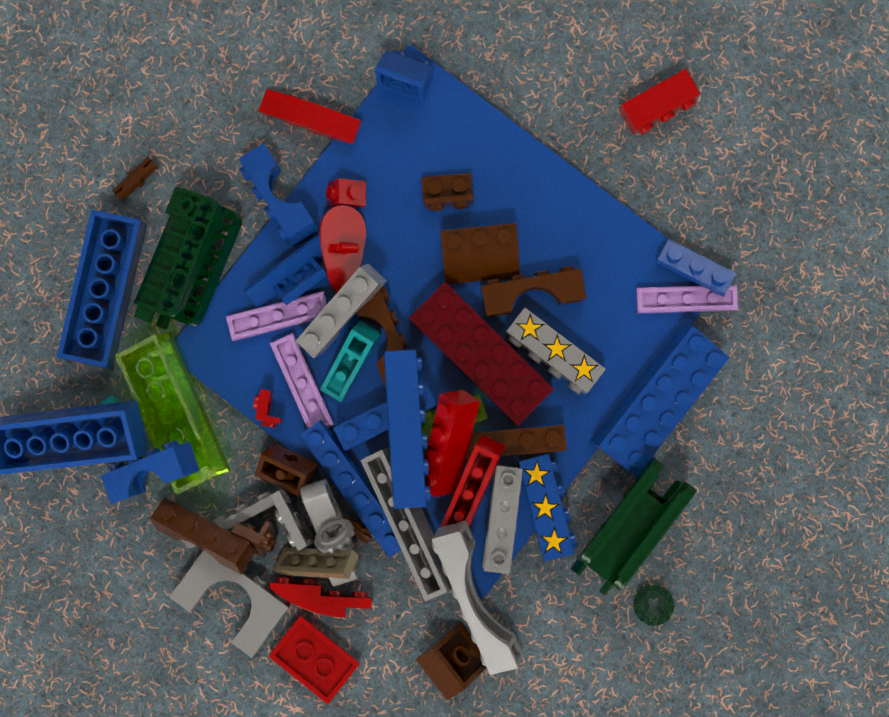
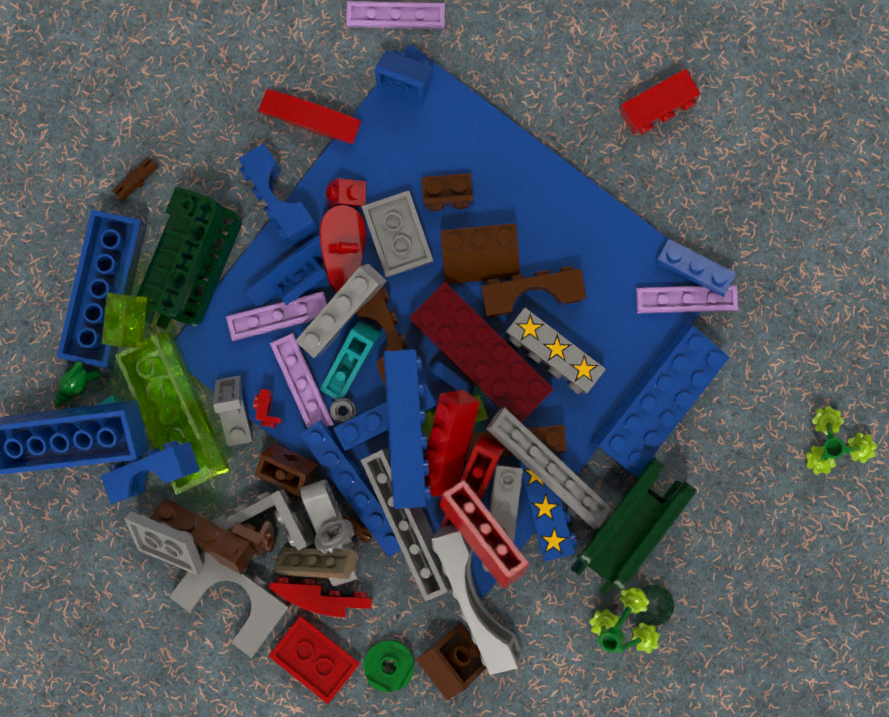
none -> green piece [54,361,100,407]
none -> clear neon green brick [102,292,147,348]
none -> light grey plate [124,511,204,575]
none -> light grey bracket [213,376,252,446]
none -> light grey plate [330,398,356,423]
none -> lavender tile [346,1,445,29]
none -> light grey plate [362,190,433,278]
none -> green plate [364,640,414,693]
none -> blue beam [429,360,475,395]
none -> red brick [440,480,529,589]
none -> light grey plate [486,408,611,529]
none -> lime plant [589,587,660,654]
none -> lime plant [806,406,877,474]

